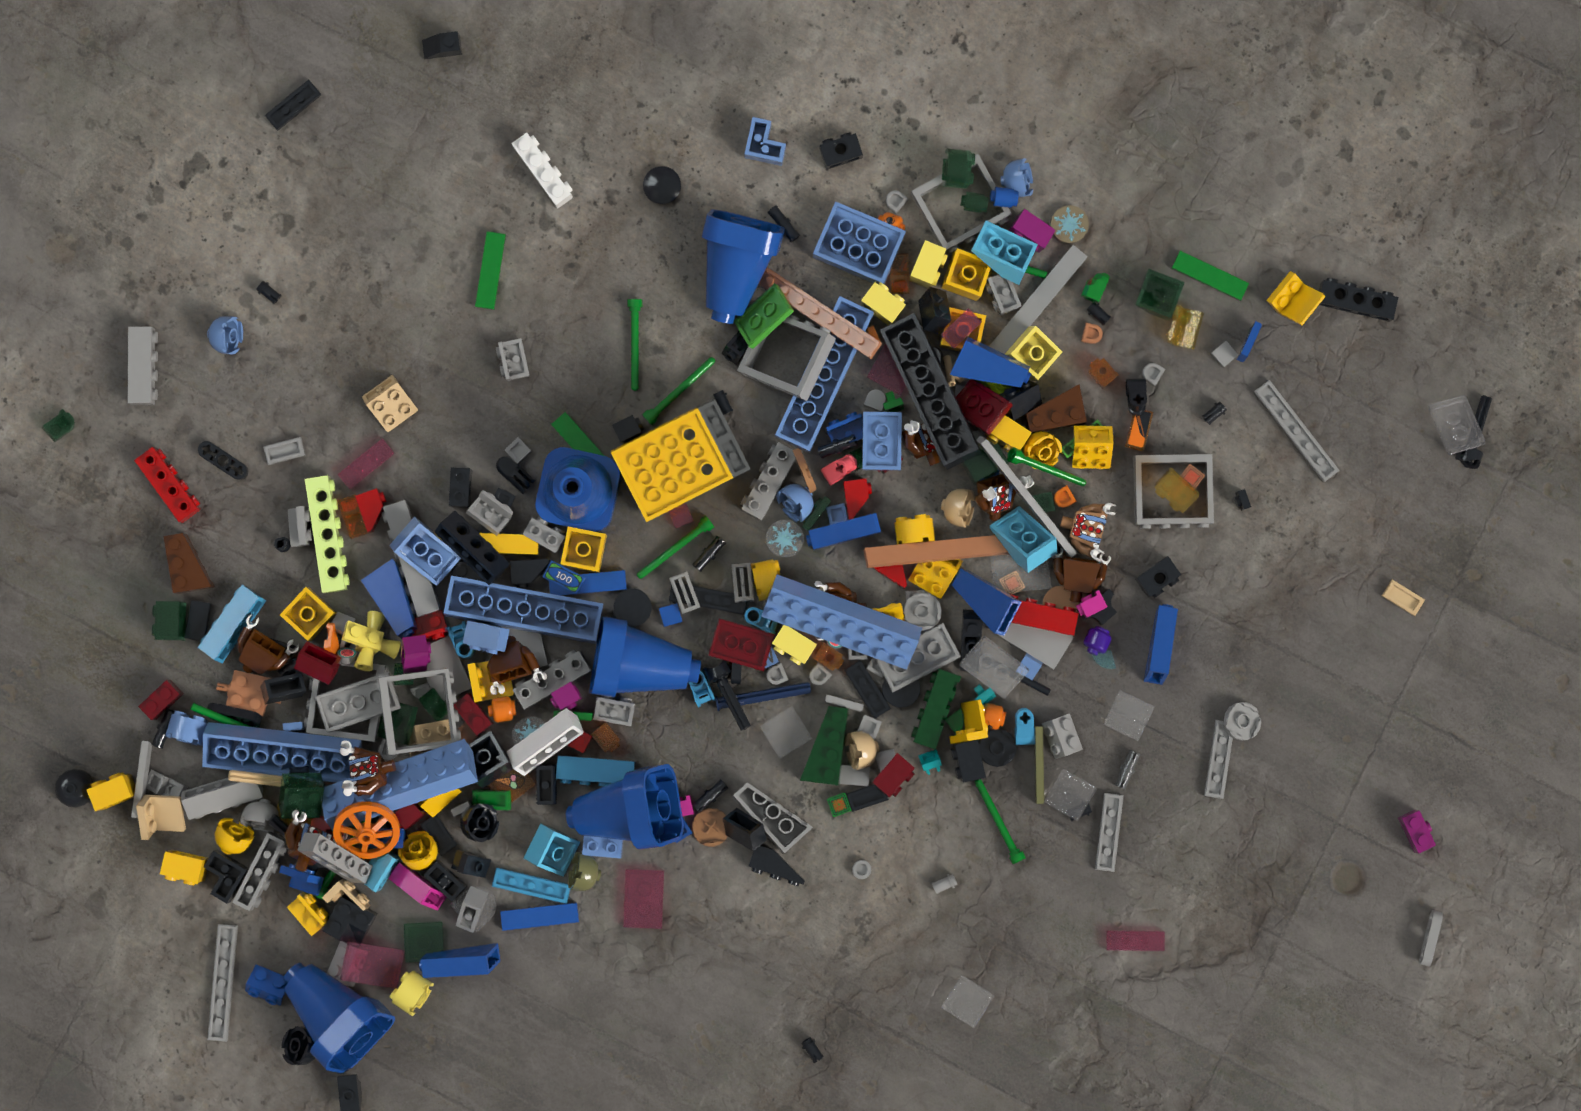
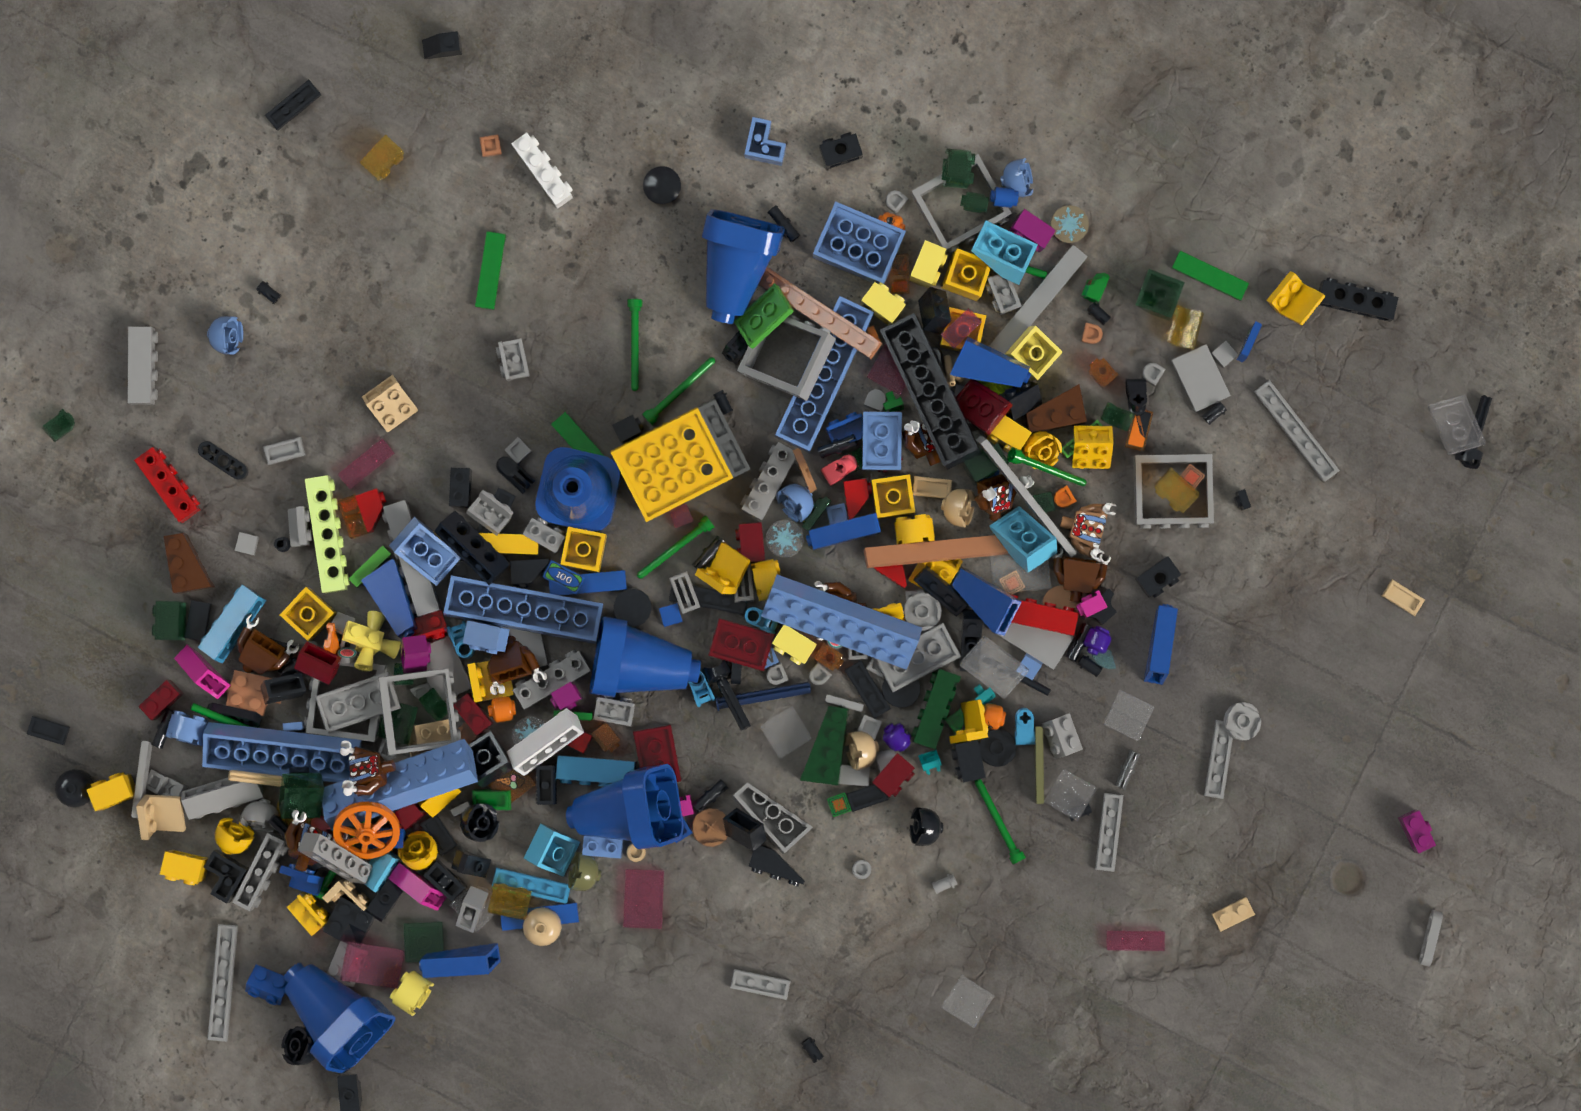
none -> black tile [27,716,70,745]
none -> dark pink slope [174,645,231,699]
none -> light grey tile [235,532,259,556]
none -> bright green piece [349,546,393,588]
none -> clear yellow brick [359,134,404,181]
none -> black brick [365,879,403,922]
none -> nougat tile [479,135,502,157]
none -> clear yellow bracket [488,883,531,920]
none -> tan cylinder [523,907,562,946]
none -> tan tile [626,843,646,862]
none -> dark red tile [633,725,681,782]
none -> yellow bracket [695,543,750,594]
none -> light grey tile [730,969,791,1000]
none -> dark red piece [735,522,765,563]
none -> yellow brick [871,474,915,519]
none -> dark purple head [883,723,911,752]
none -> black cylinder [910,807,943,846]
none -> tan tile [912,476,952,499]
none -> black tile [913,566,968,617]
none -> black pin [1065,623,1093,662]
none -> black pin [1077,655,1103,677]
none -> clear green bracket [1100,402,1135,432]
none -> light grey tile [1171,344,1231,412]
none -> tan plate [1211,897,1255,932]

